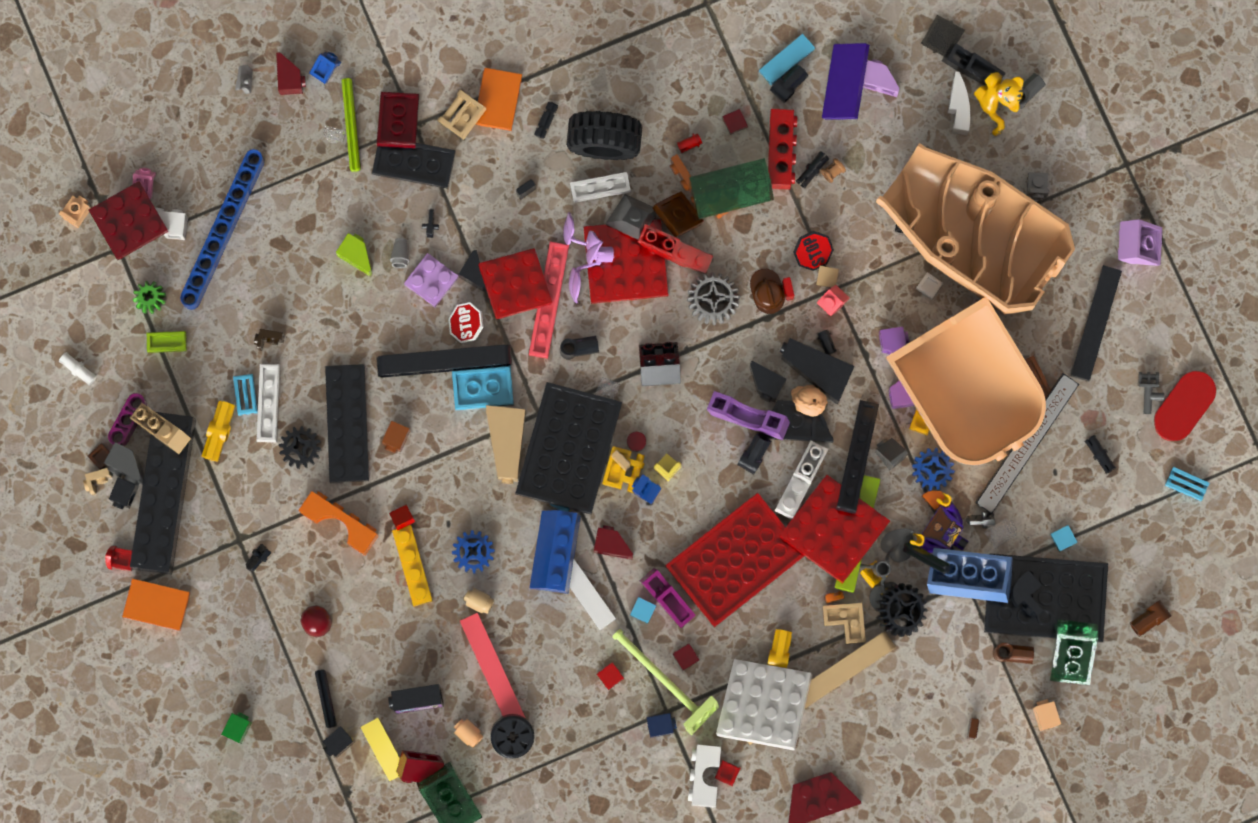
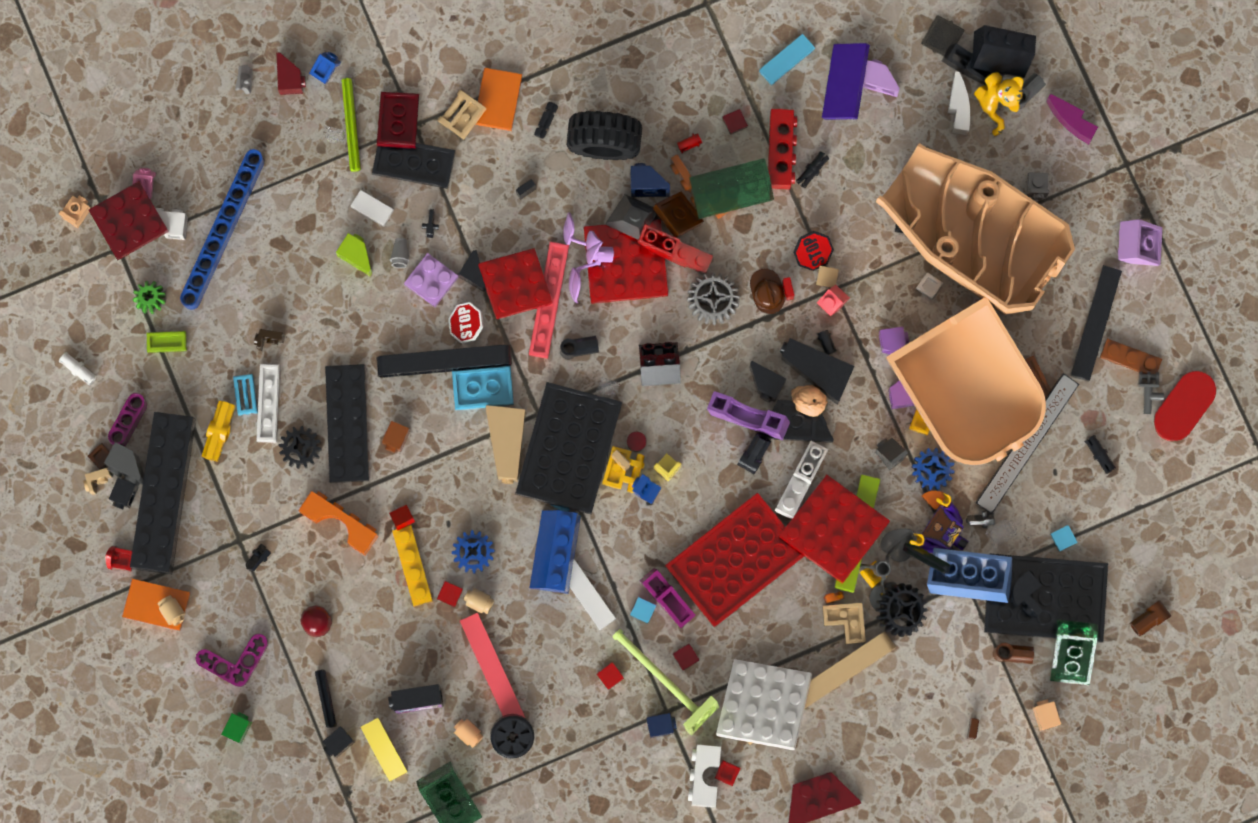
tan slope [130,403,191,454] -> none
dark red slope [396,750,444,783] -> none
white plate [570,172,631,203] -> none
dark red slope [594,525,633,560] -> none
yellow piece [767,629,792,668] -> none
black piece [770,64,808,103] -> none
medium nougat bush [820,158,846,183] -> none
black tile [836,400,879,514] -> none
medium azure tile [1165,467,1210,501] -> none
none -> tan brick [158,595,186,626]
none -> magenta beam [195,634,268,687]
none -> white tile [351,190,394,227]
none -> red tile [437,581,463,607]
none -> dark blue slope [631,163,670,198]
none -> black slope [972,25,1036,78]
none -> magenta slope [1046,94,1098,145]
none -> dark orange plate [1100,338,1162,374]

